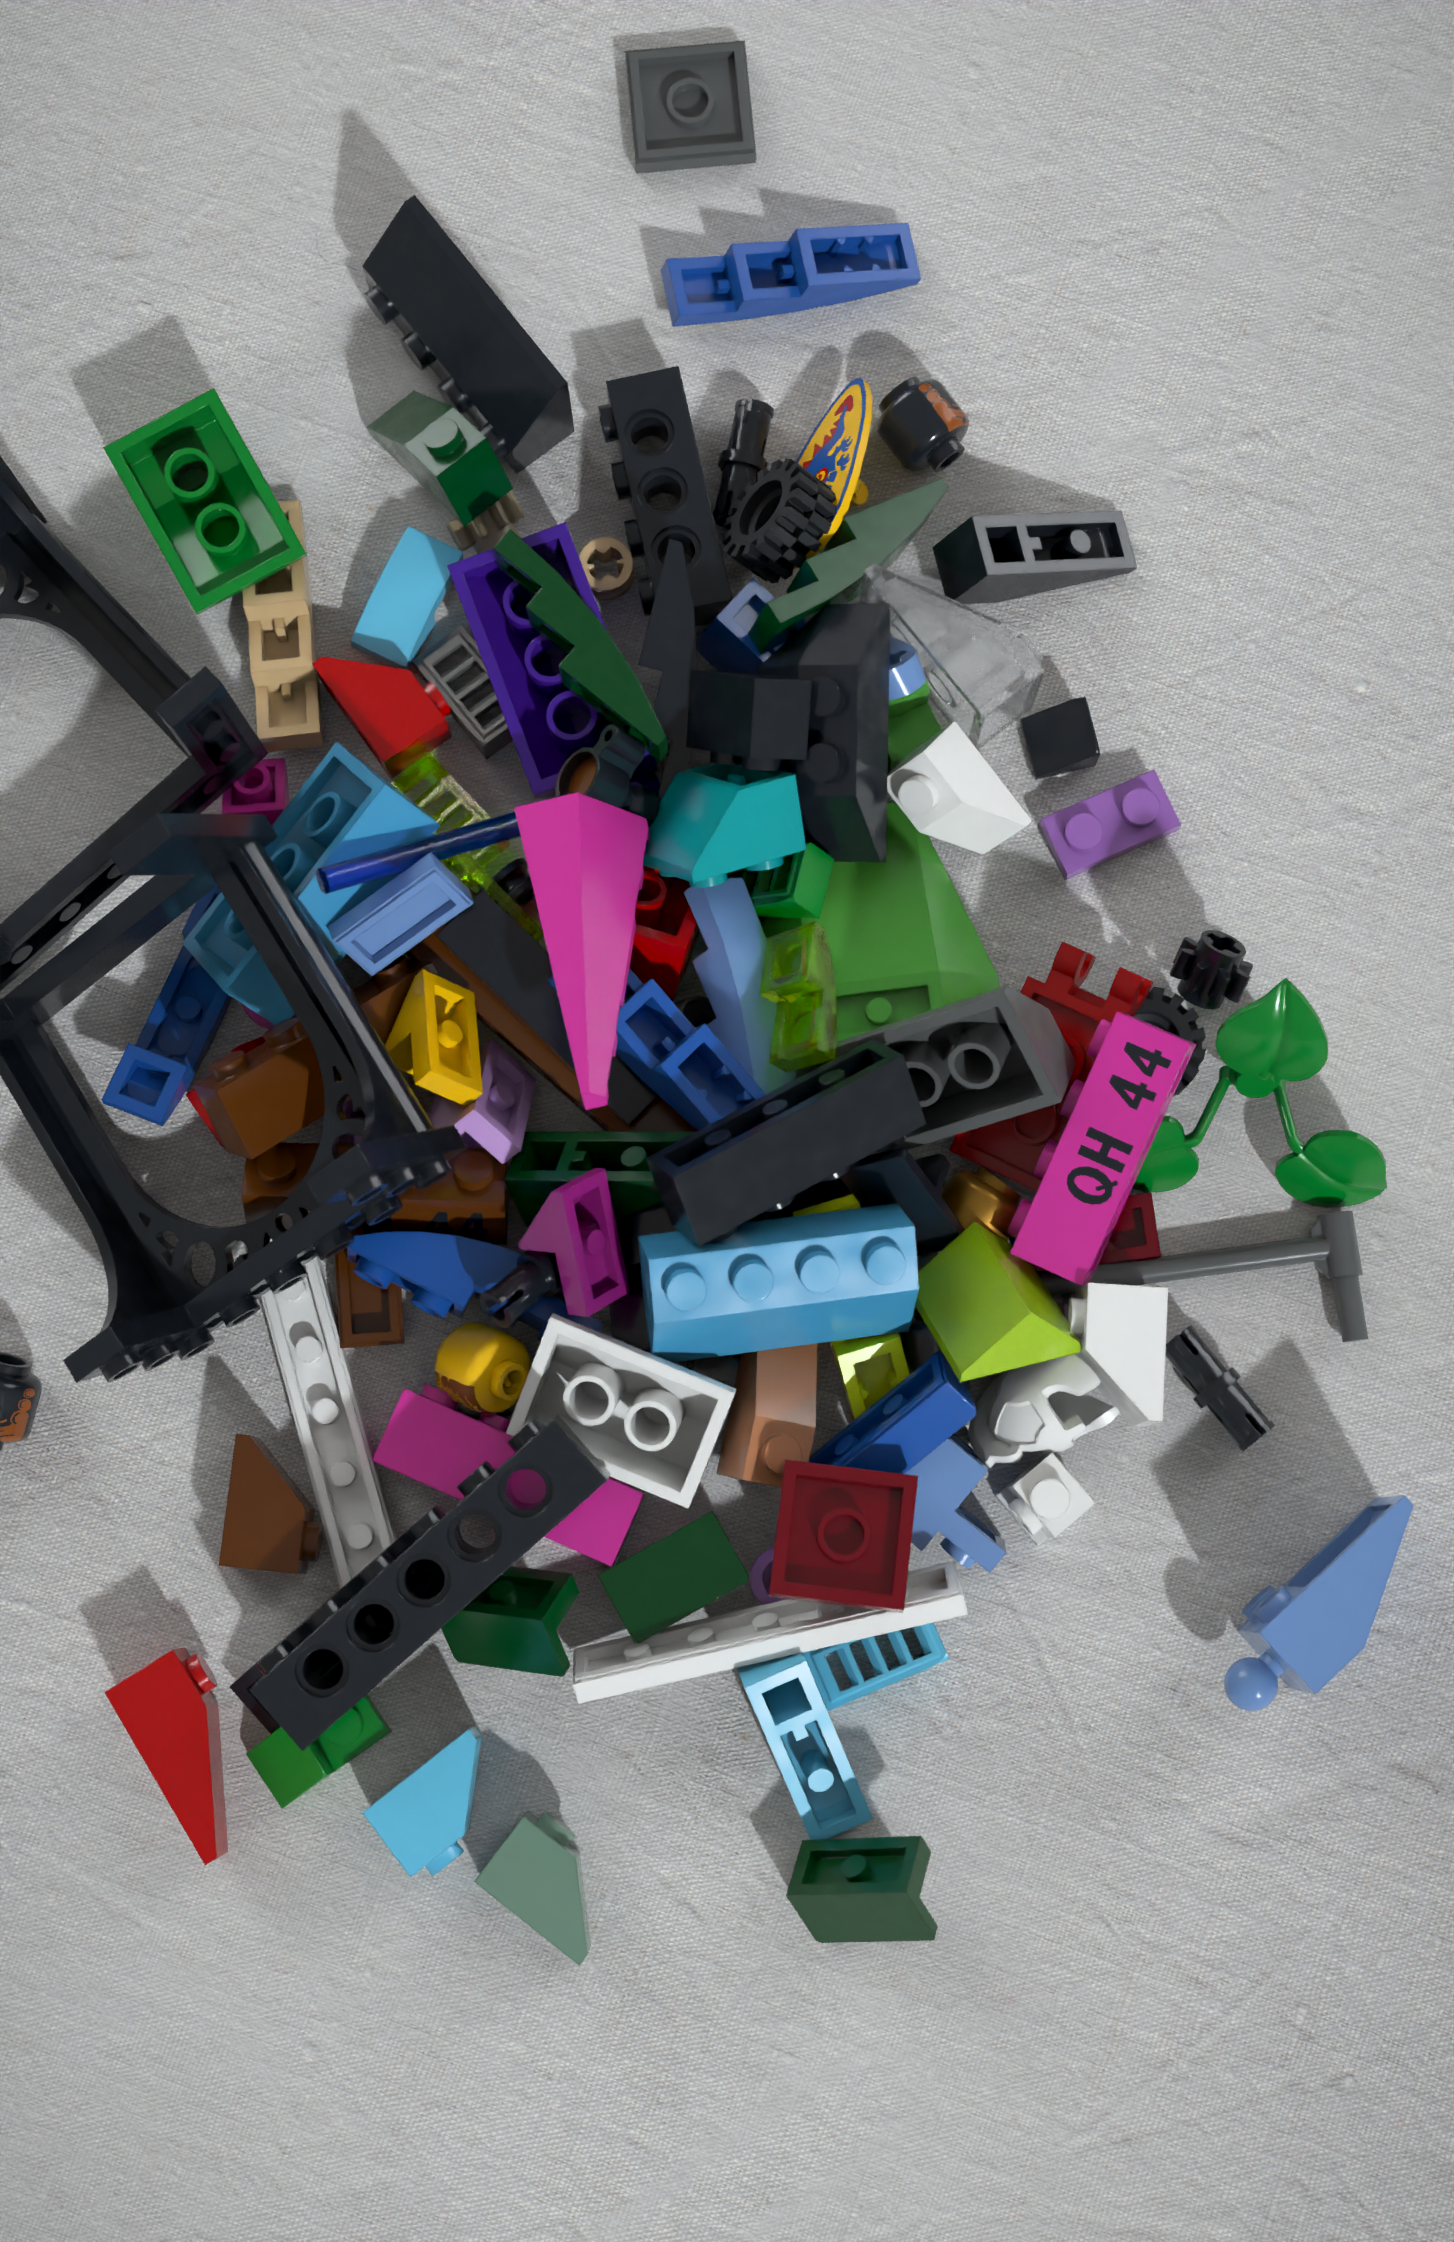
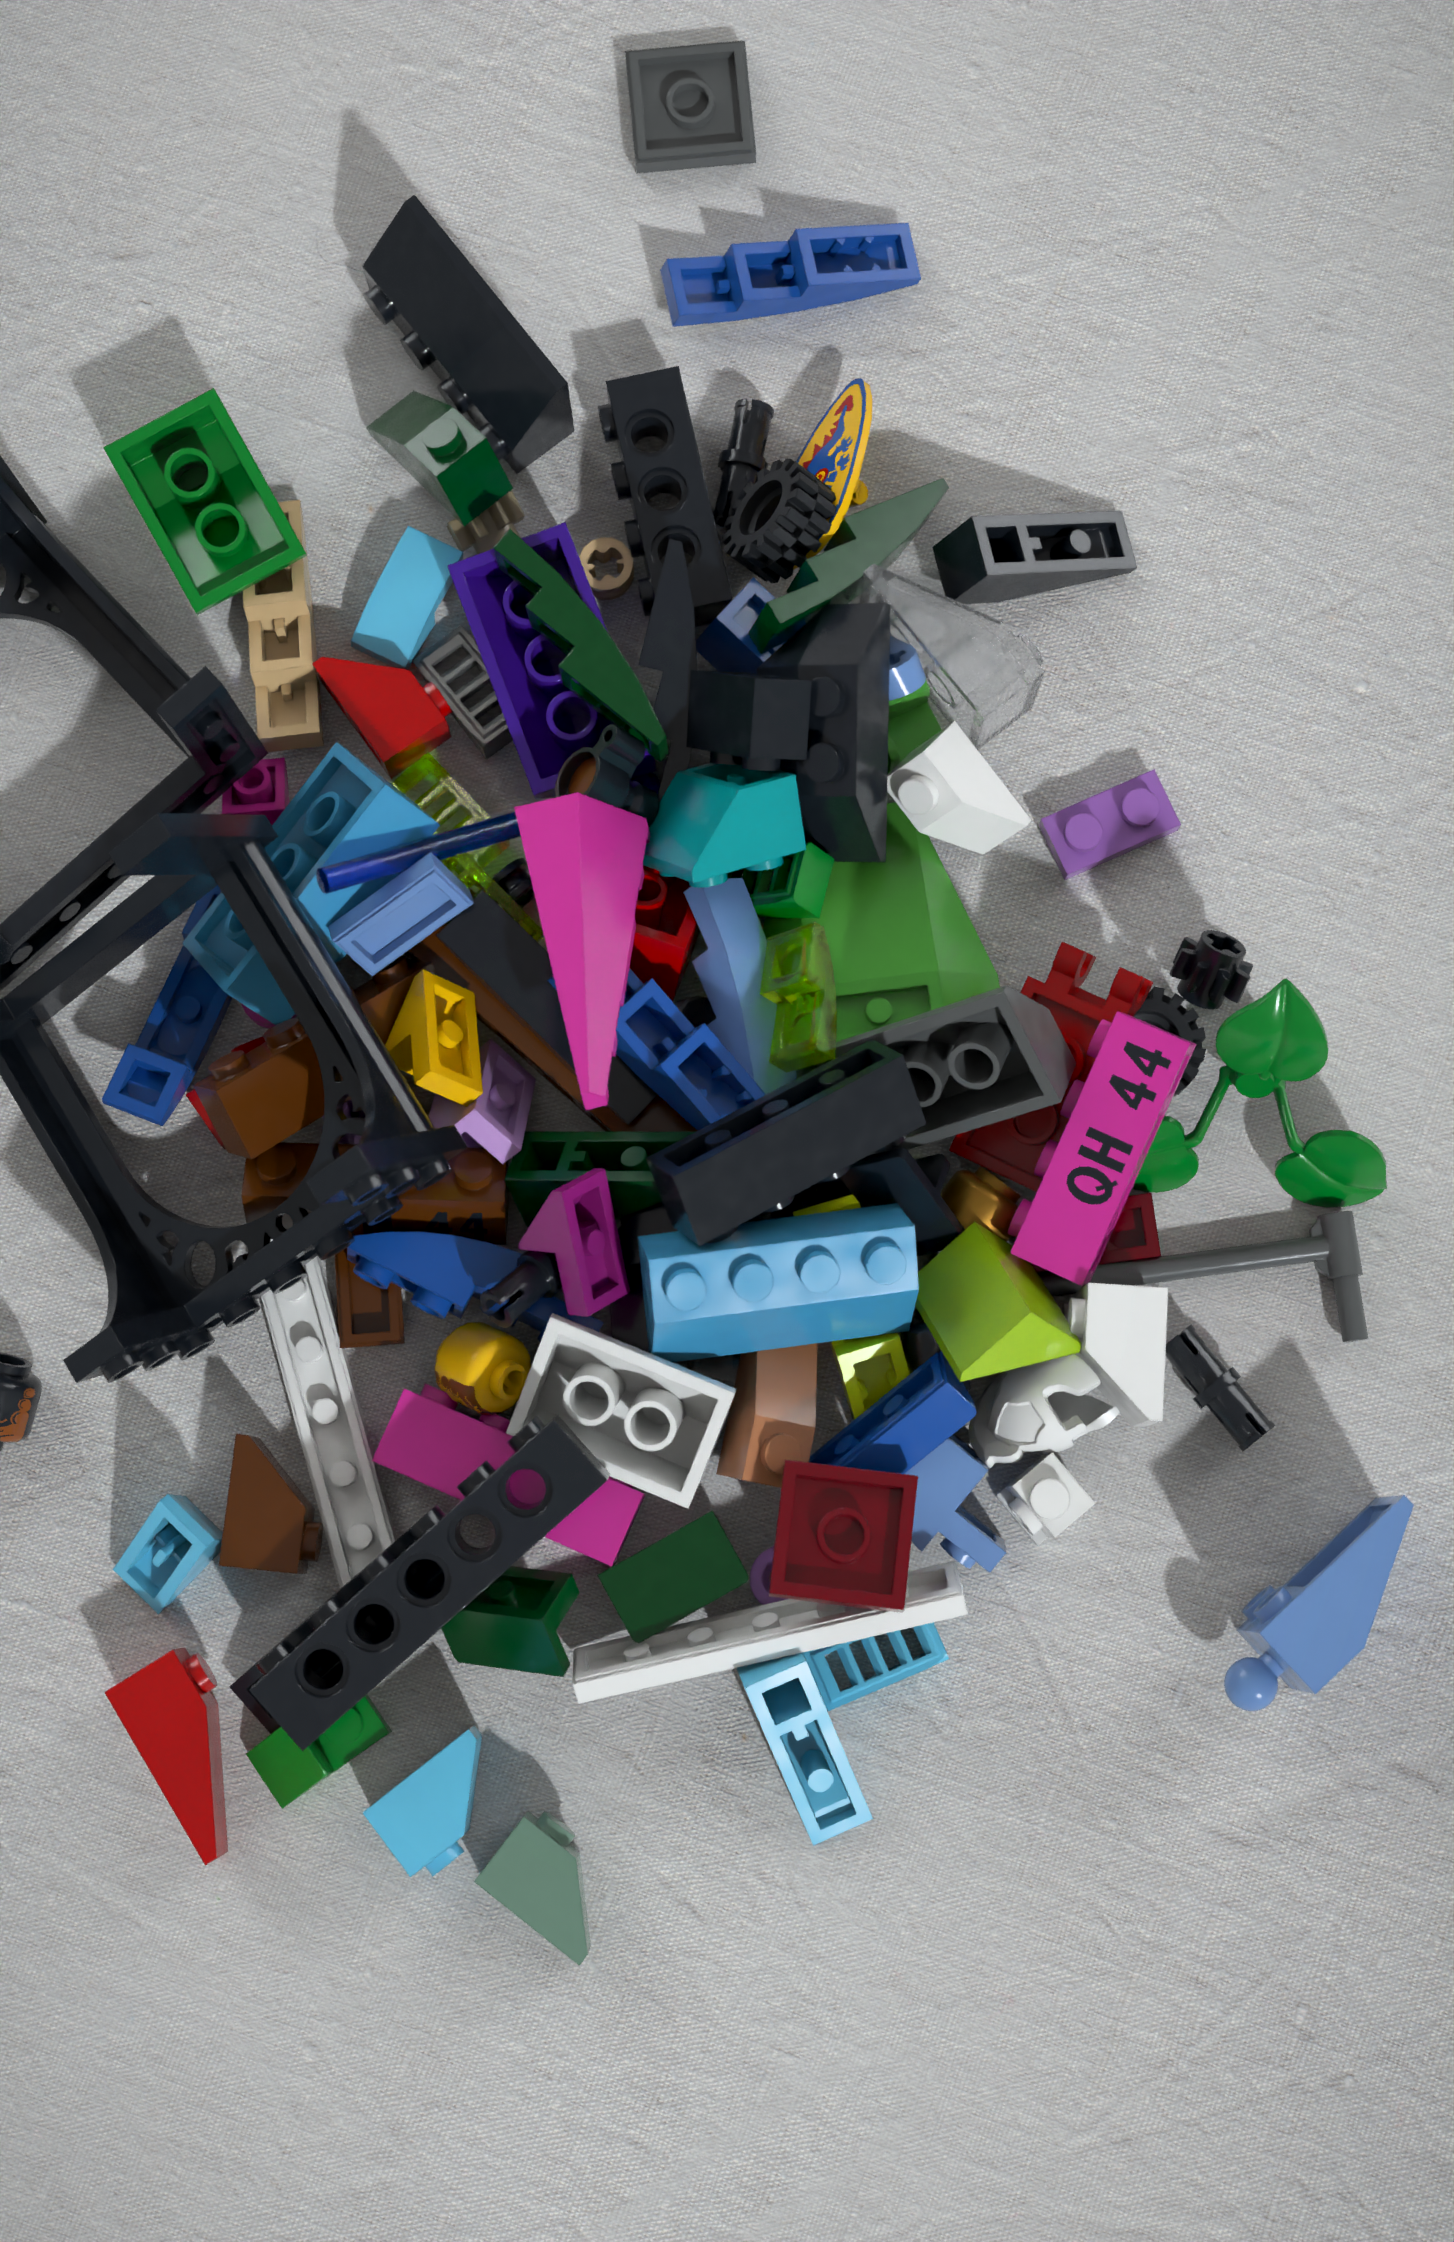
dark green panel [786,1836,938,1943] -> none
black head [877,376,969,472] -> none
black slope [1020,696,1100,780] -> none
none -> medium azure slope [113,1494,223,1615]

